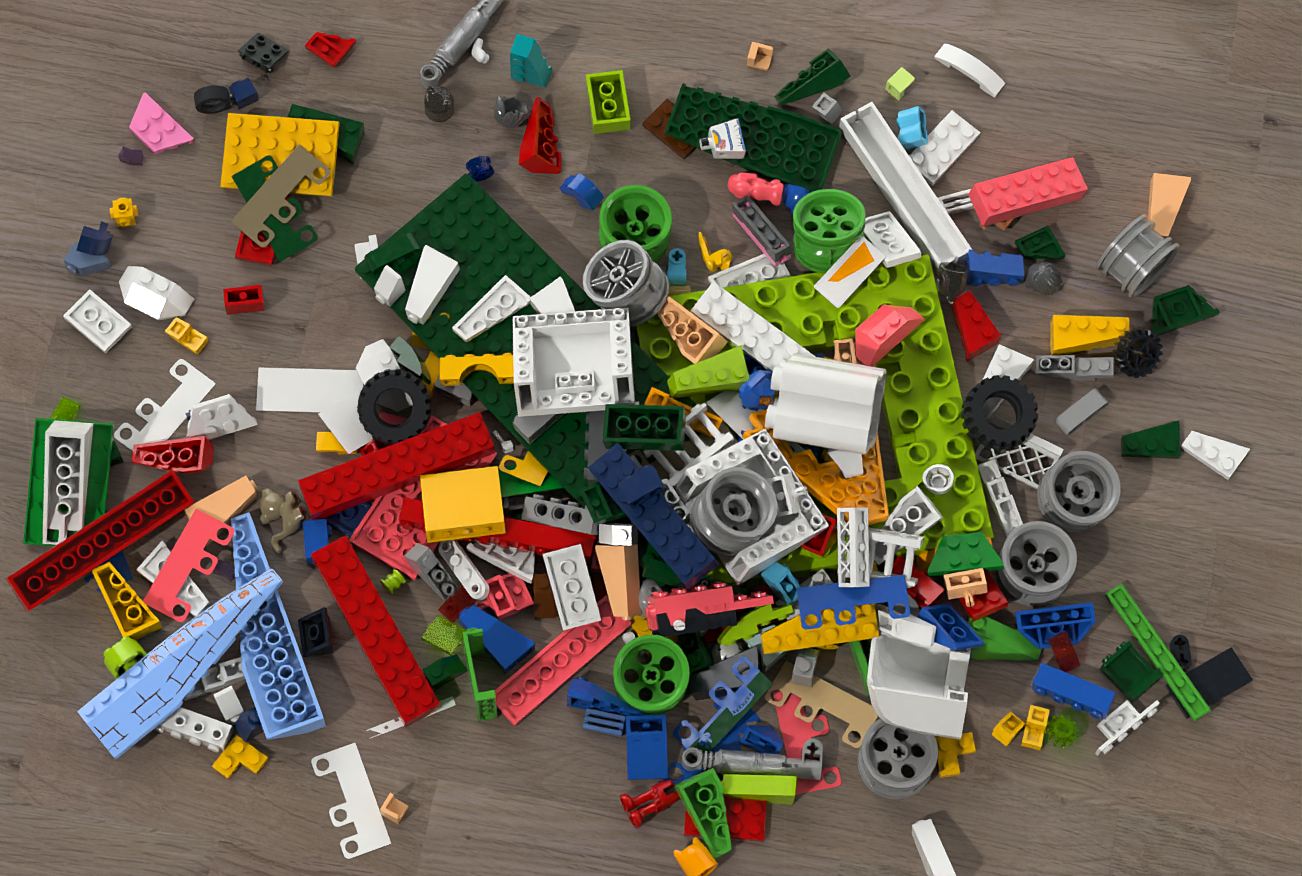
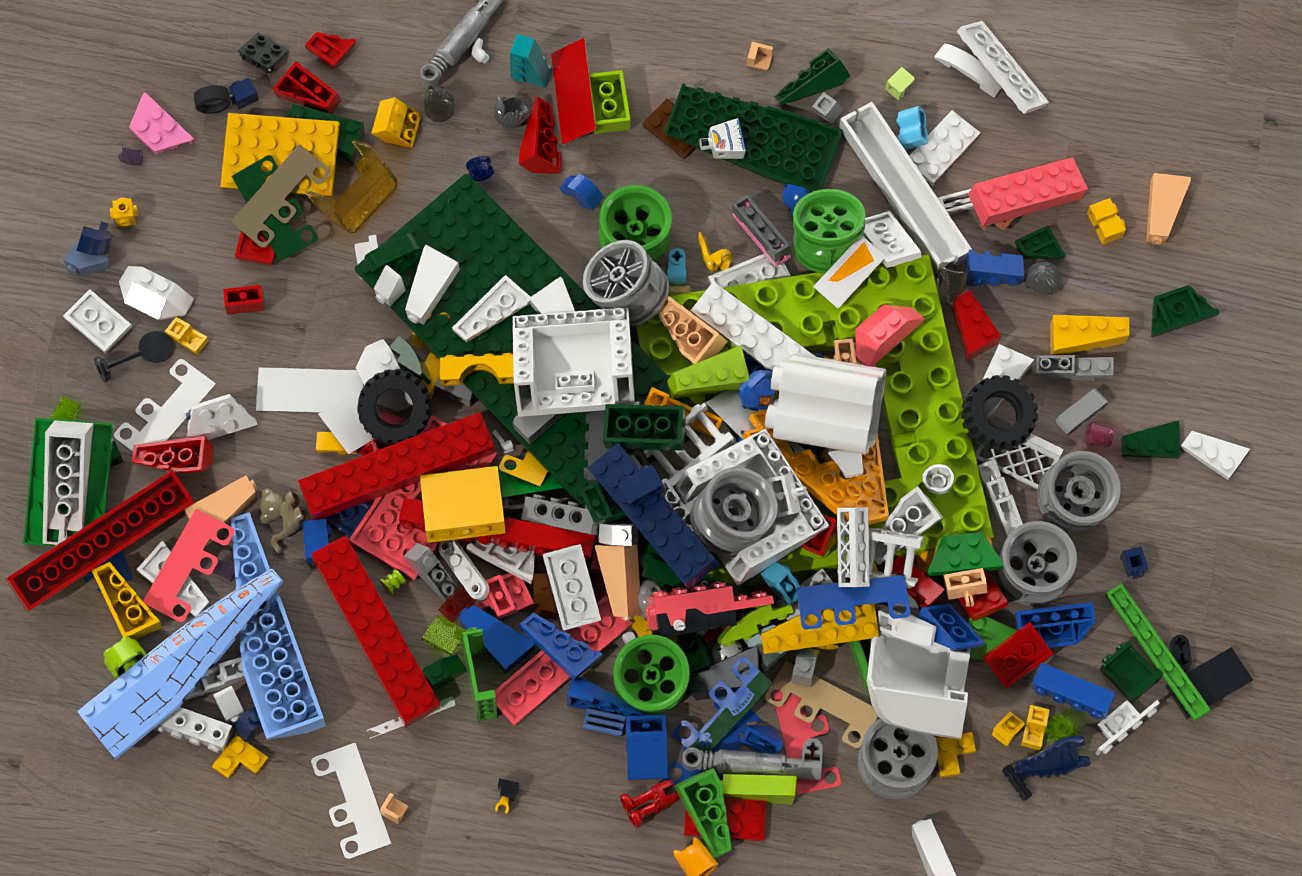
black slope [298,607,334,657] -> none
coral animal [728,172,783,206] -> none
clear red slope [1047,631,1081,672] -> none
light grey wheel [1096,214,1180,299] -> none
black gear [1112,327,1163,378] -> none
none -> black piece [94,331,173,382]
none -> red wedge [272,61,342,114]
none -> clear yellow windscreen [305,140,398,233]
none -> yellow slope [371,97,422,148]
none -> black piece [495,778,519,815]
none -> blue wing [519,613,603,680]
none -> red sticker [551,38,596,145]
none -> white plate [957,21,1049,114]
none -> red plate [983,622,1054,689]
none -> black axle [1002,764,1032,801]
none -> dark blue animal [1015,736,1091,781]
none -> clear pink piece [1085,421,1114,447]
none -> yellow piece [1087,198,1126,245]
none -> dark blue brick [1120,546,1148,579]

